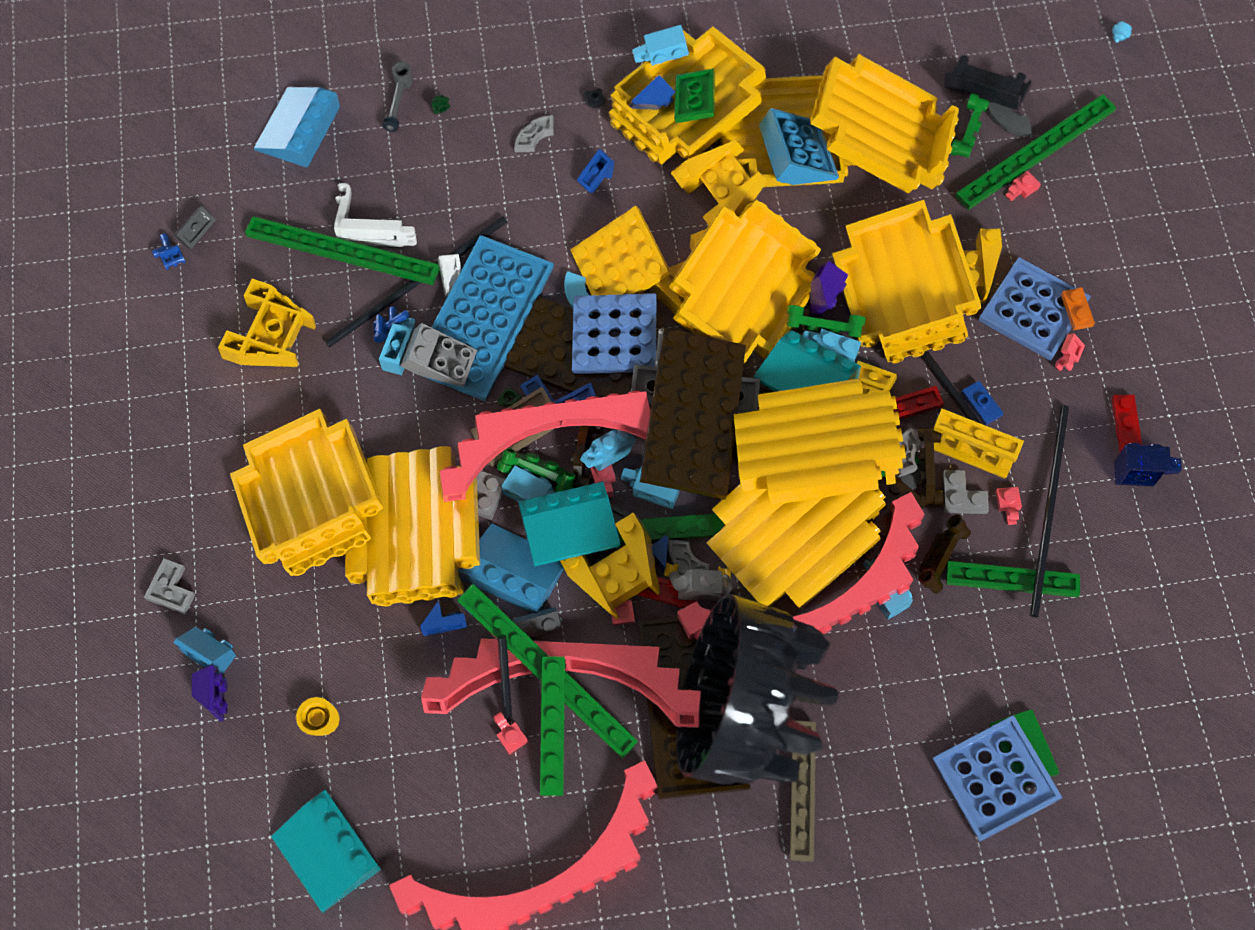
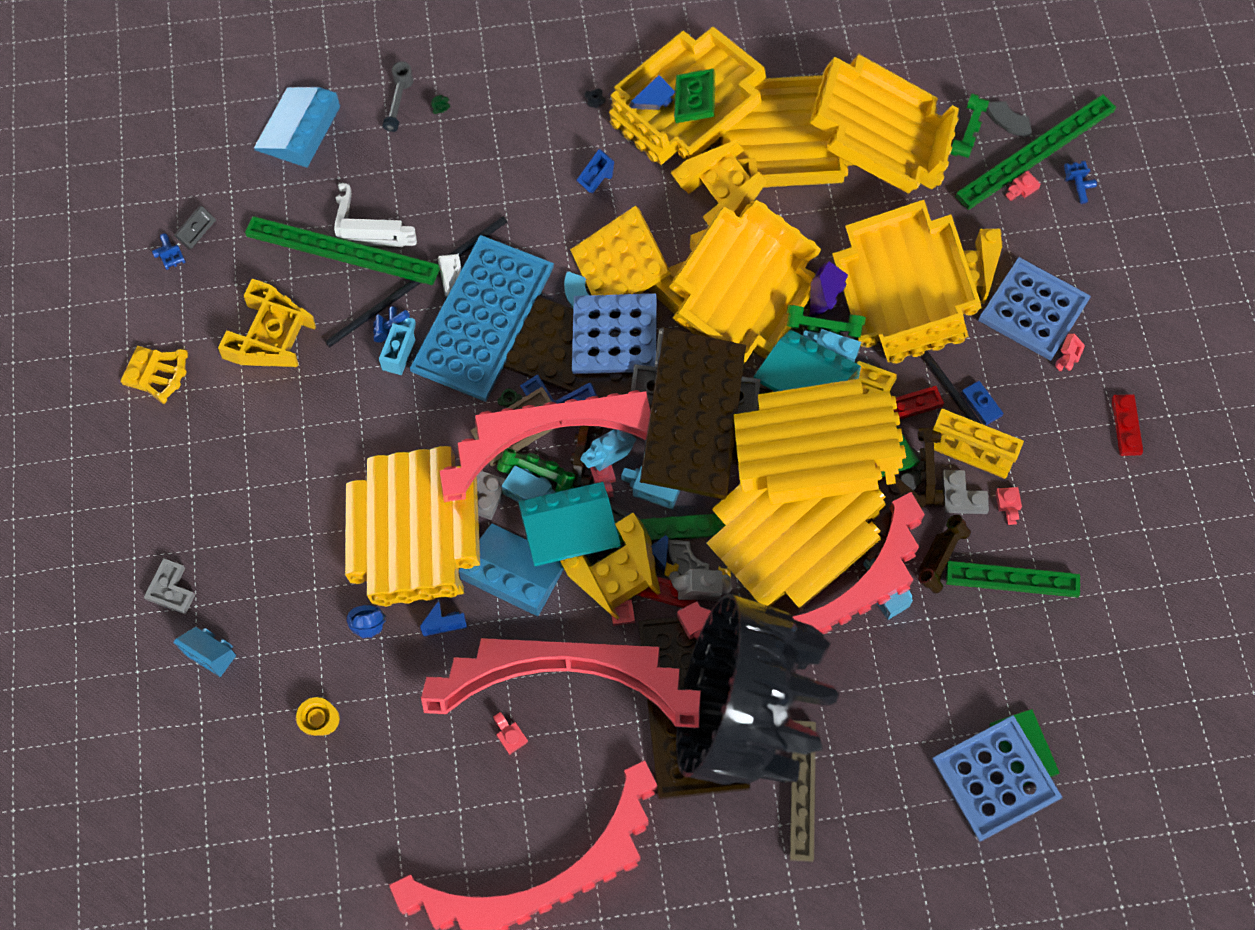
dark purple slope [192,665,228,721] -> none
yellow panel [230,409,384,576] -> none
teal slope [271,790,381,913] -> none
light grey slope [400,323,477,387] -> none
green plate [457,584,638,758] -> none
black bar [497,635,512,718] -> none
dark grey plate [513,607,562,638] -> none
light grey tile [514,115,554,152] -> none
green plate [540,656,565,796] -> none
medium azure hinge [632,25,689,65] -> none
dark azure slope [759,108,839,185] -> none
light grey tile [896,428,923,478] -> none
black piece [944,55,1032,111] -> none
black piece [1030,405,1069,618] -> none
orange plate [1061,287,1095,330] -> none
medium azure plate [1112,21,1132,42] -> none
clear blue hinge [1114,443,1182,487] -> none
none -> yellow plate [121,346,188,404]
none -> blue piece [347,605,386,638]
none -> blue arm [1064,161,1097,204]

